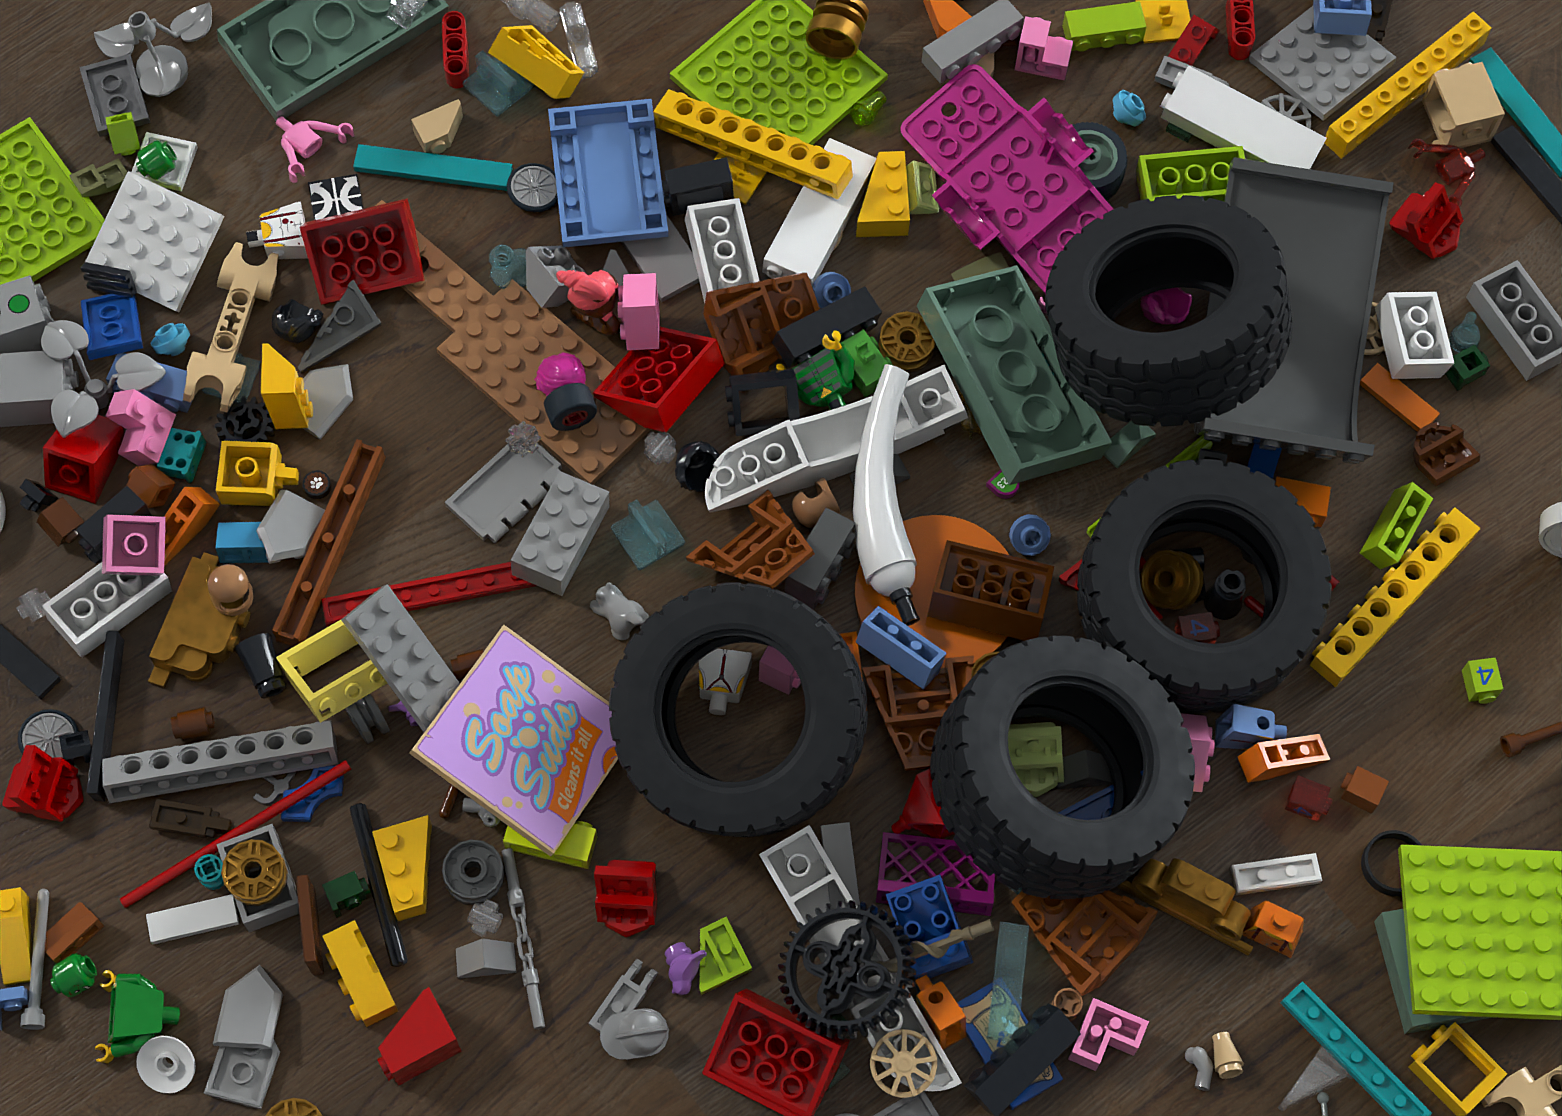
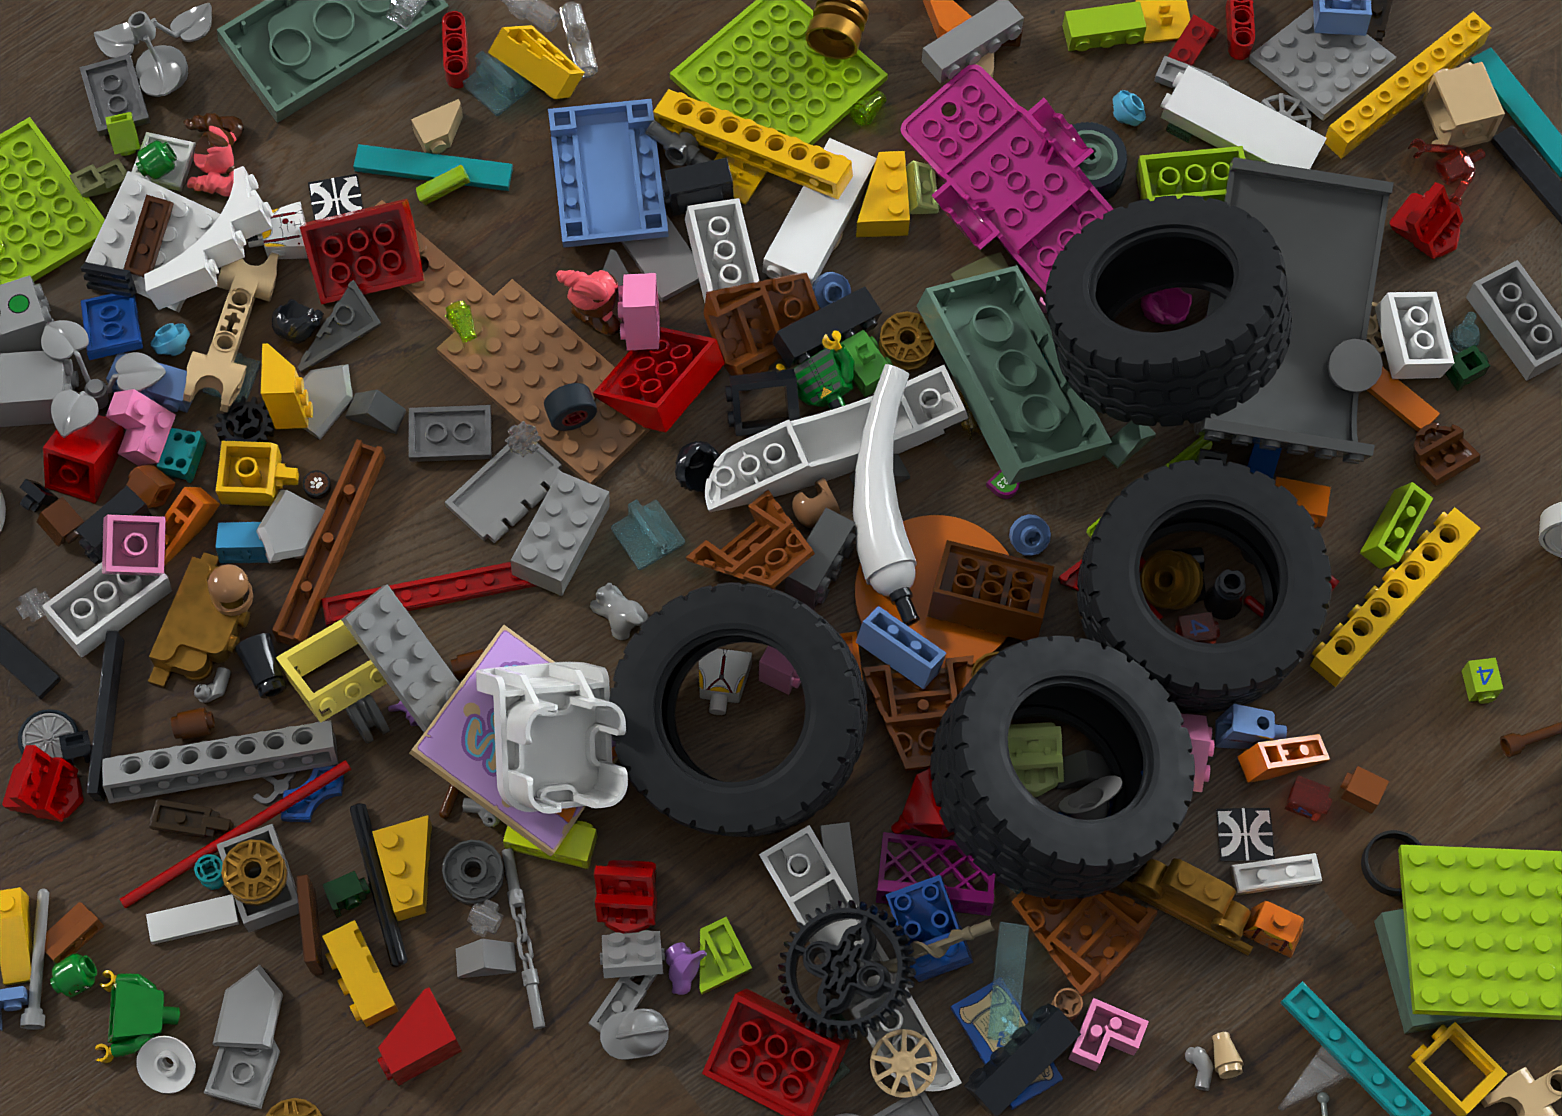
bright pink piece [276,116,354,183] -> none
clear light blue plate [489,245,526,289] -> none
light grey wheel [507,163,558,212] -> none
light grey slope [526,245,585,308] -> none
dark pink hair [534,352,586,397] -> none
clear gear [644,431,677,465] -> none
orange torso [914,975,966,1049] -> none
bright pink brick [1015,16,1073,80] -> none
none -> reddish brown tile [123,194,174,278]
none -> white arch [144,166,273,310]
none -> hair [183,113,244,197]
none -> light grey arm [194,667,231,703]
none -> dark grey slope [345,390,406,434]
none -> flat silver plate [409,405,492,462]
none -> lime slope [416,165,470,205]
none -> clear neon green cone [445,300,477,343]
none -> white piece [476,662,628,814]
none -> light grey plate [600,930,665,978]
none -> dark grey pin [645,120,712,166]
none -> light grey piece [1058,776,1123,820]
none -> sticker [1216,808,1275,861]
none -> light grey tile [1327,339,1383,393]

